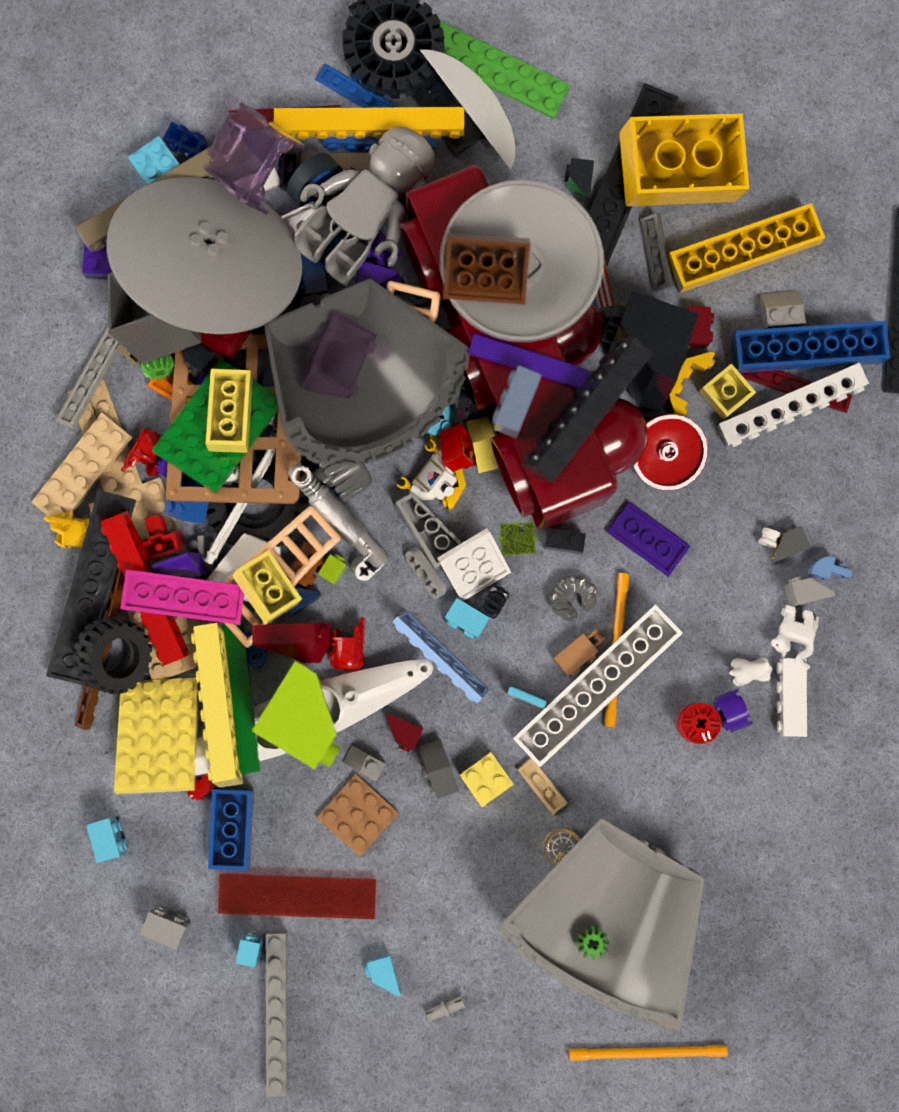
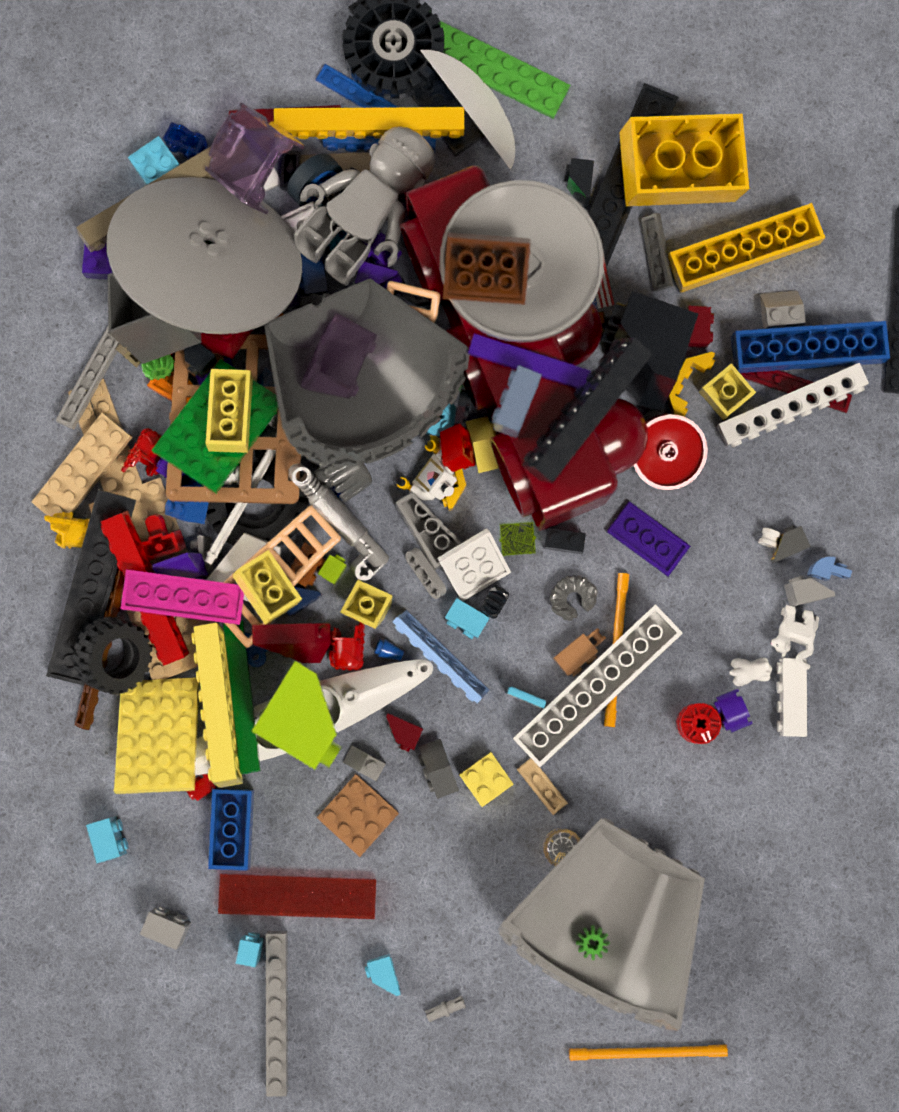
none -> light yellow slope [340,580,393,629]
none -> blue cone [374,639,404,661]

